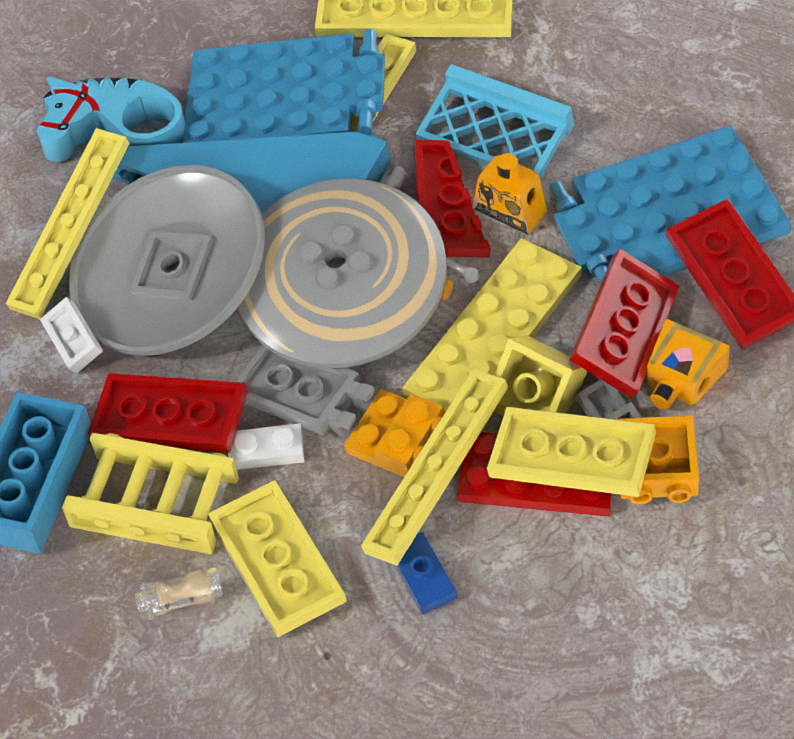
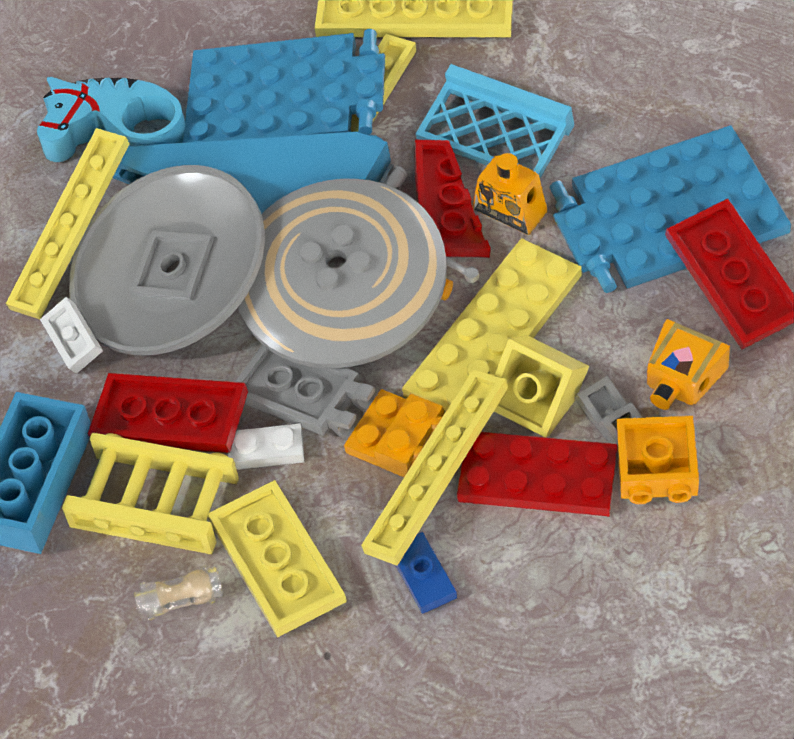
light yellow plate [487,407,656,497] -> none
plate [569,249,680,398] -> none

